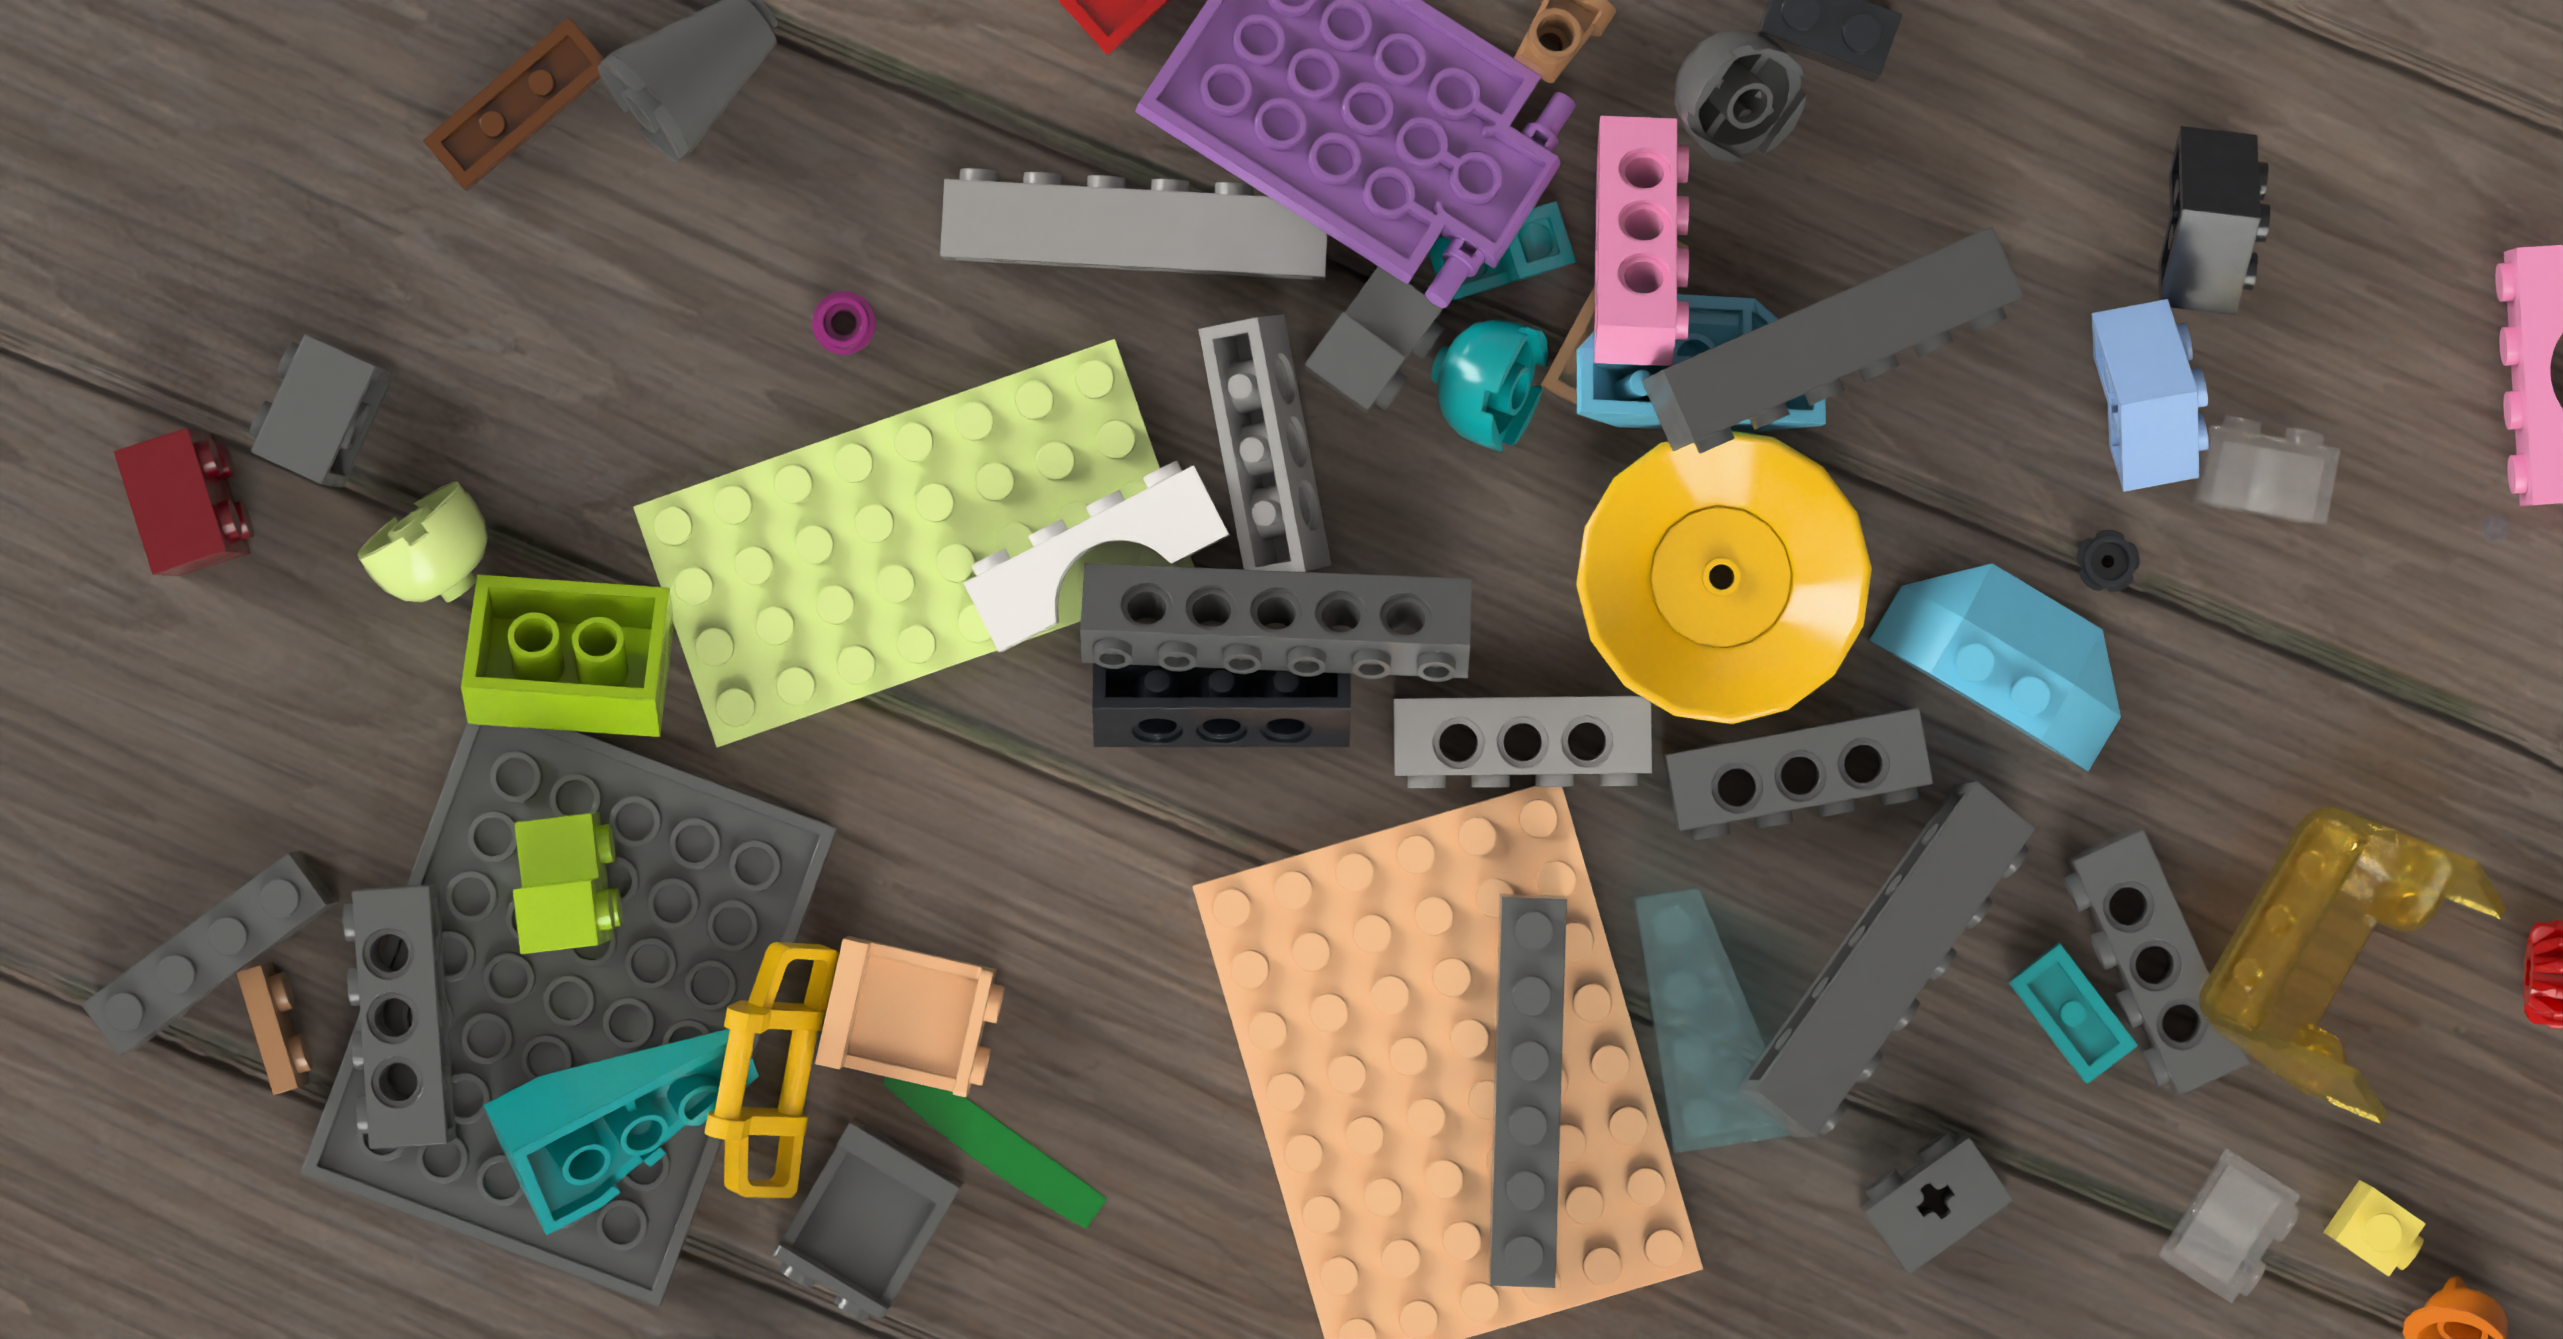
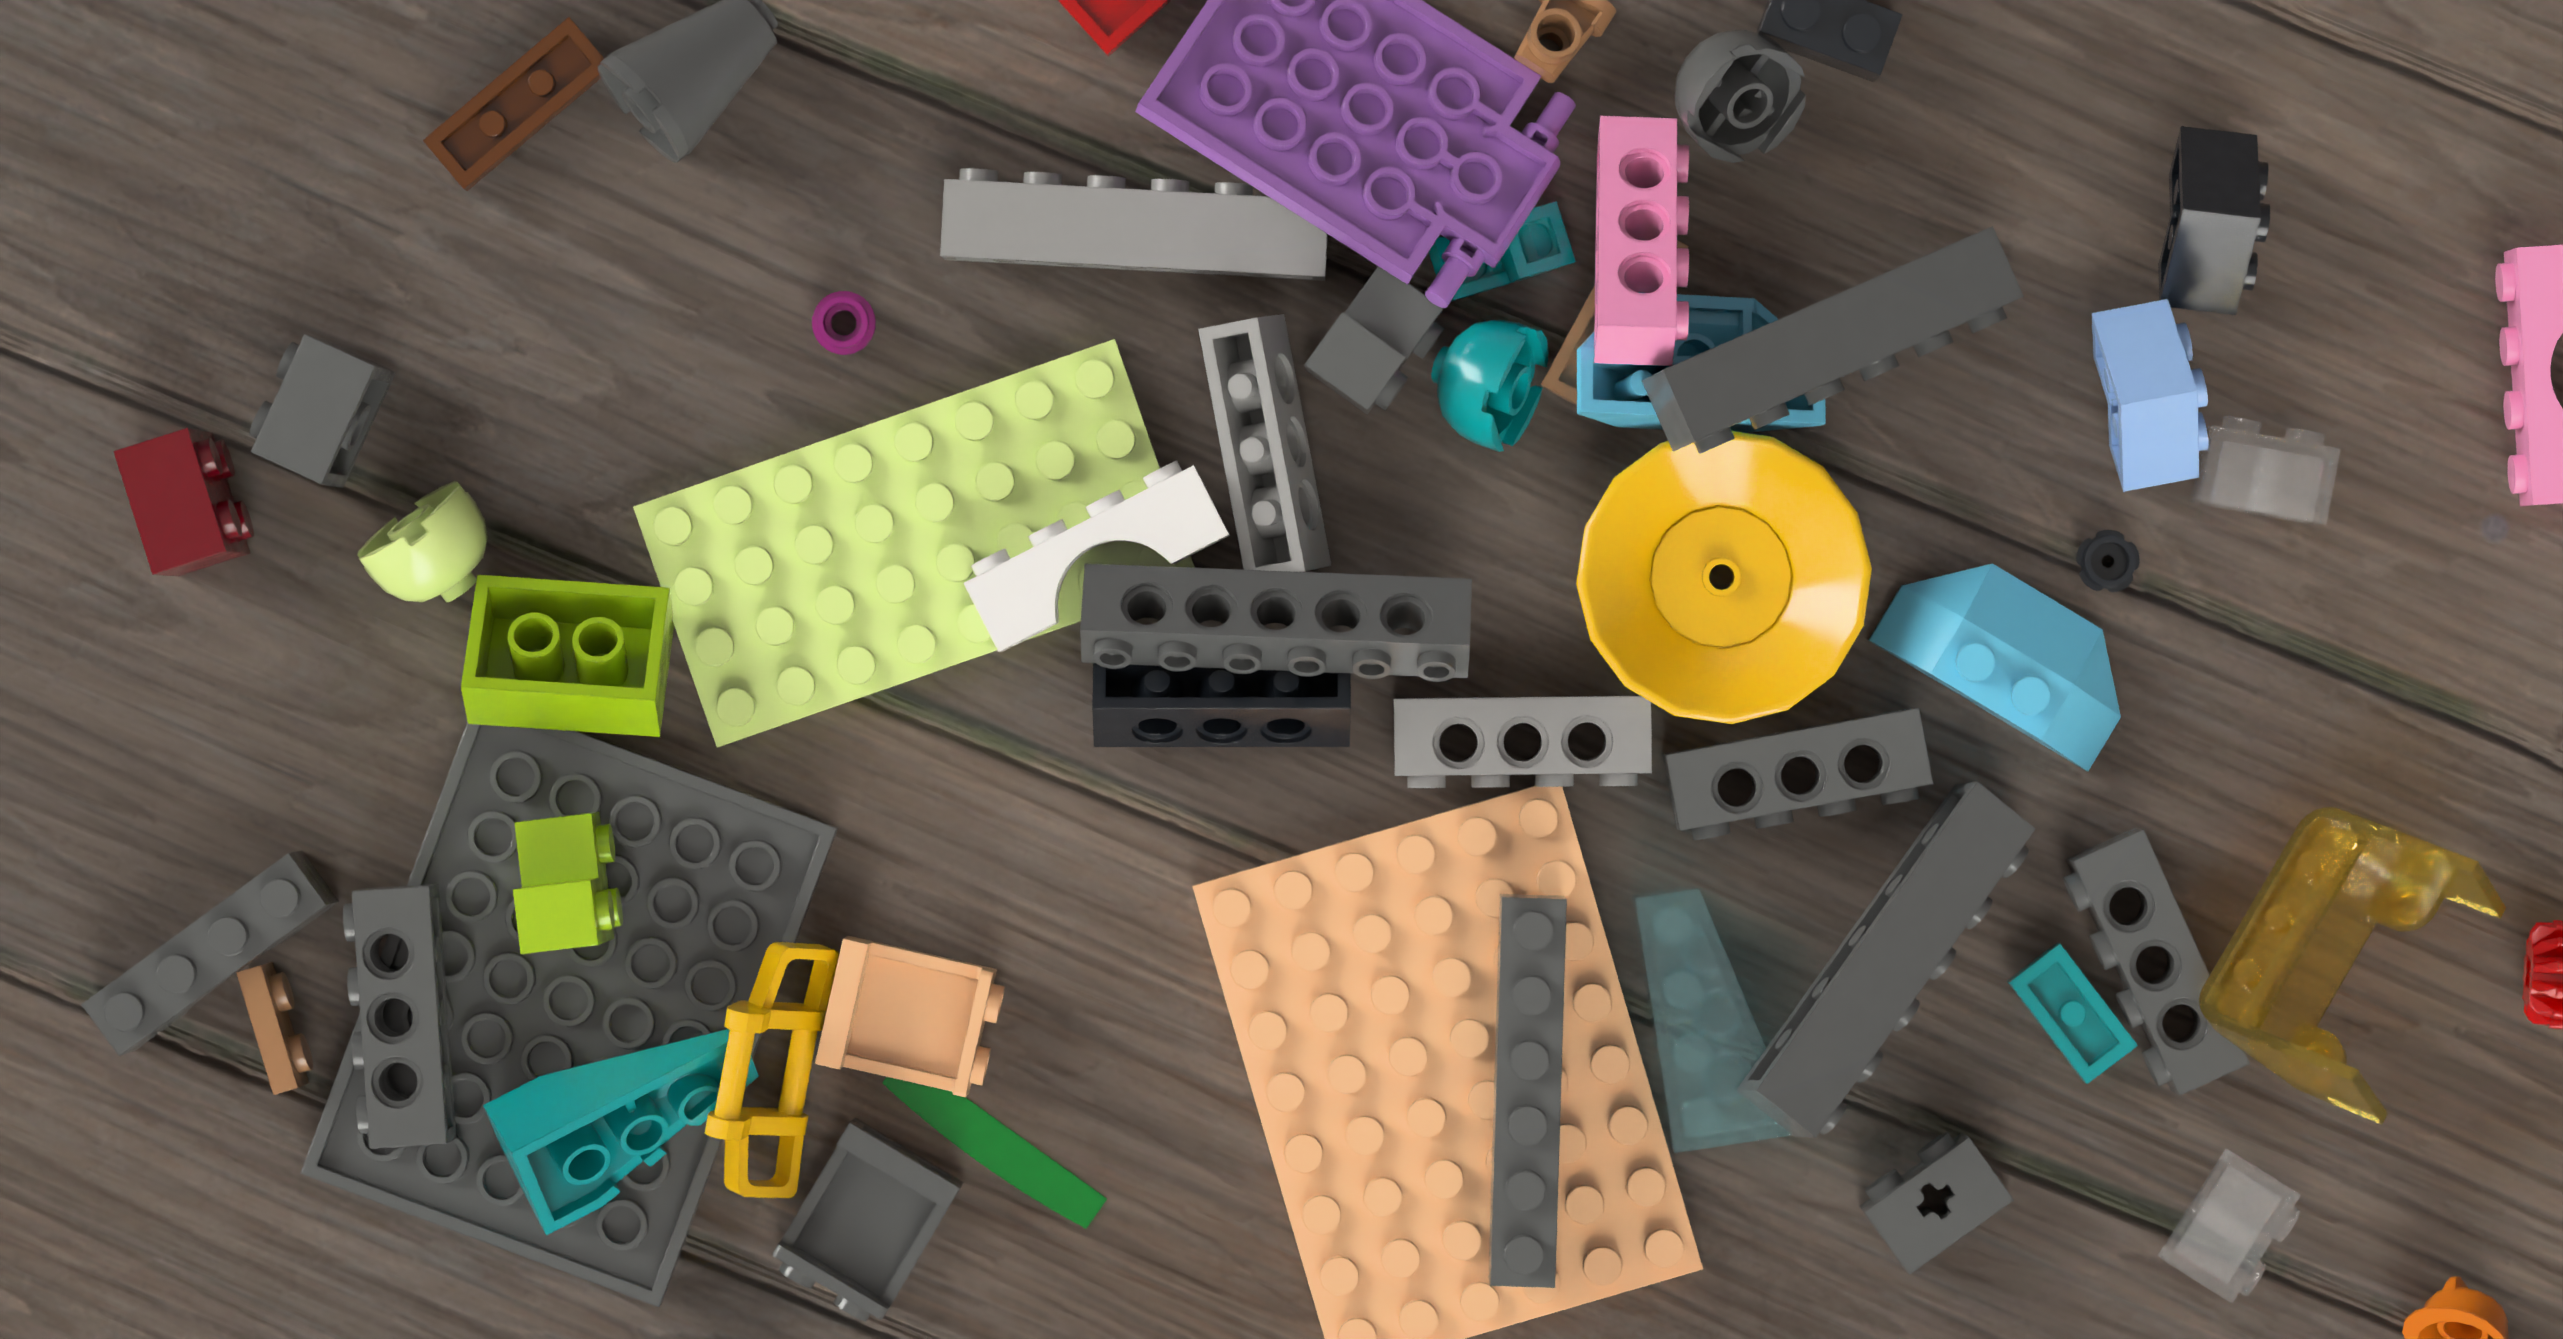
light yellow brick [2323,1180,2425,1276] -> none

